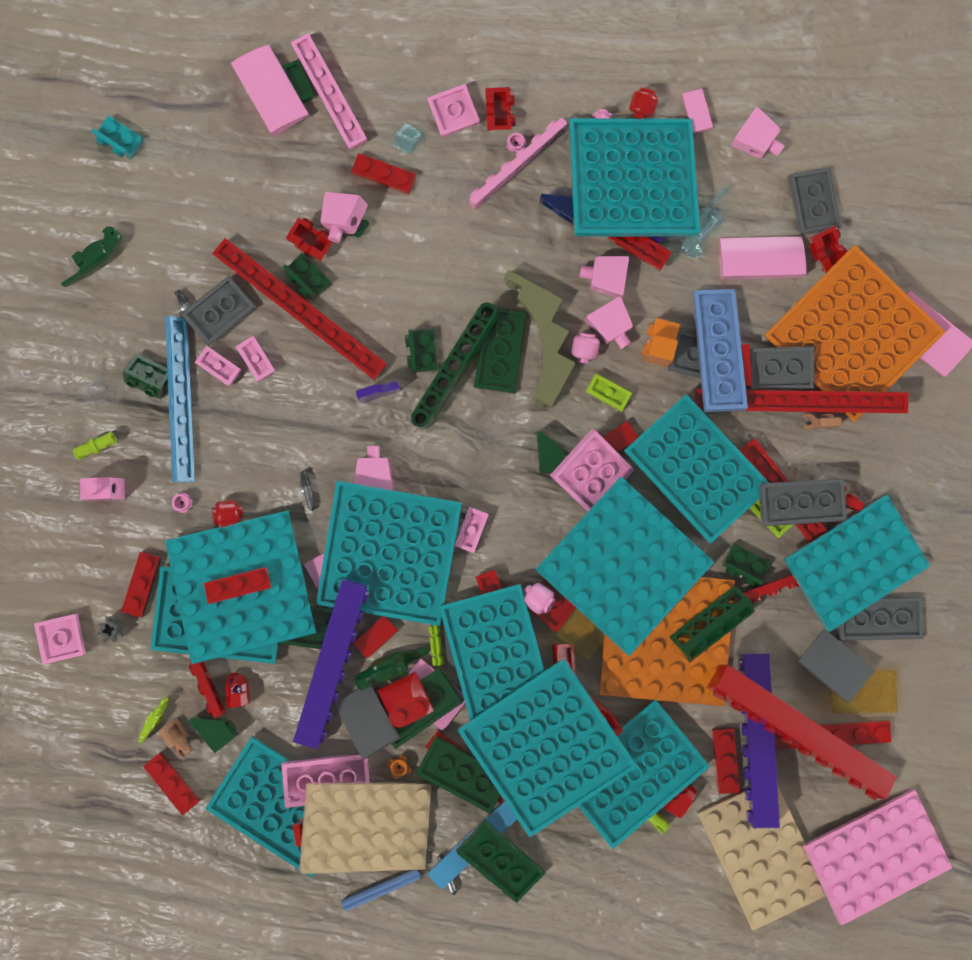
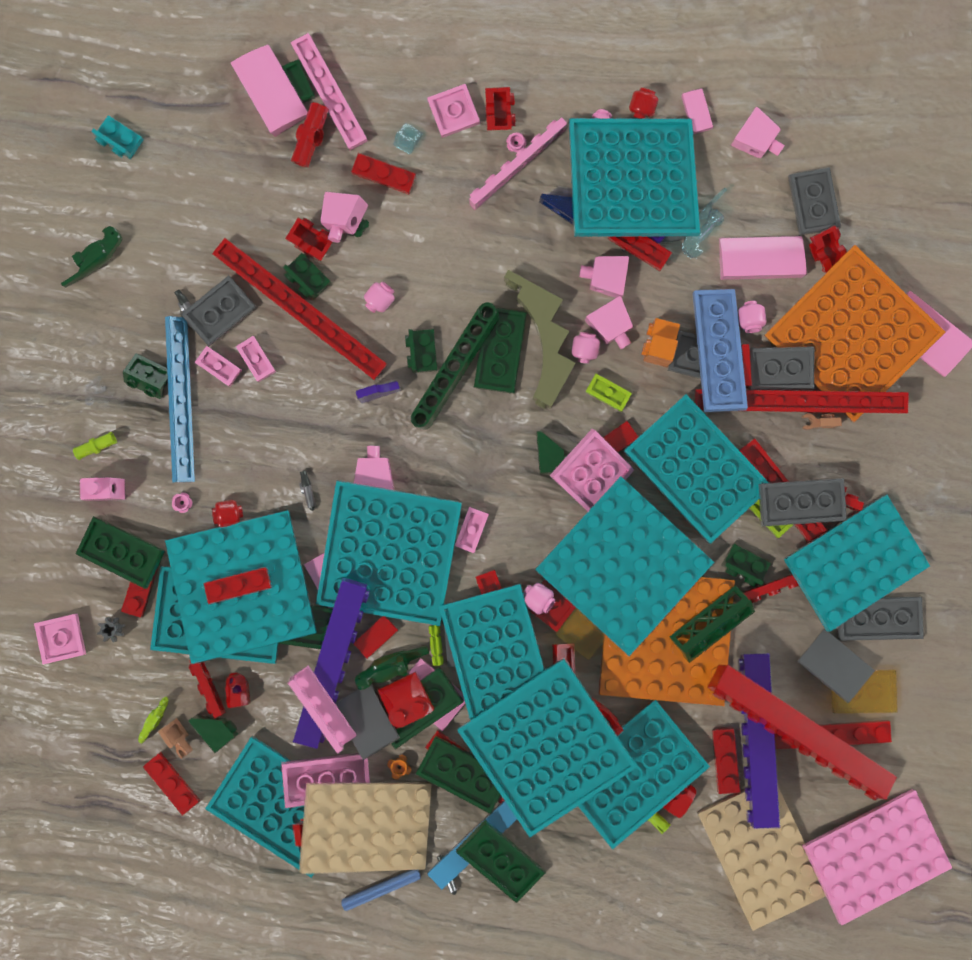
none -> dark green tile [75,516,165,589]
none -> bright pink fence [288,666,356,753]
none -> red piece [291,102,329,168]
none -> bright pink head [364,282,395,313]
none -> bright pink head [738,301,766,333]

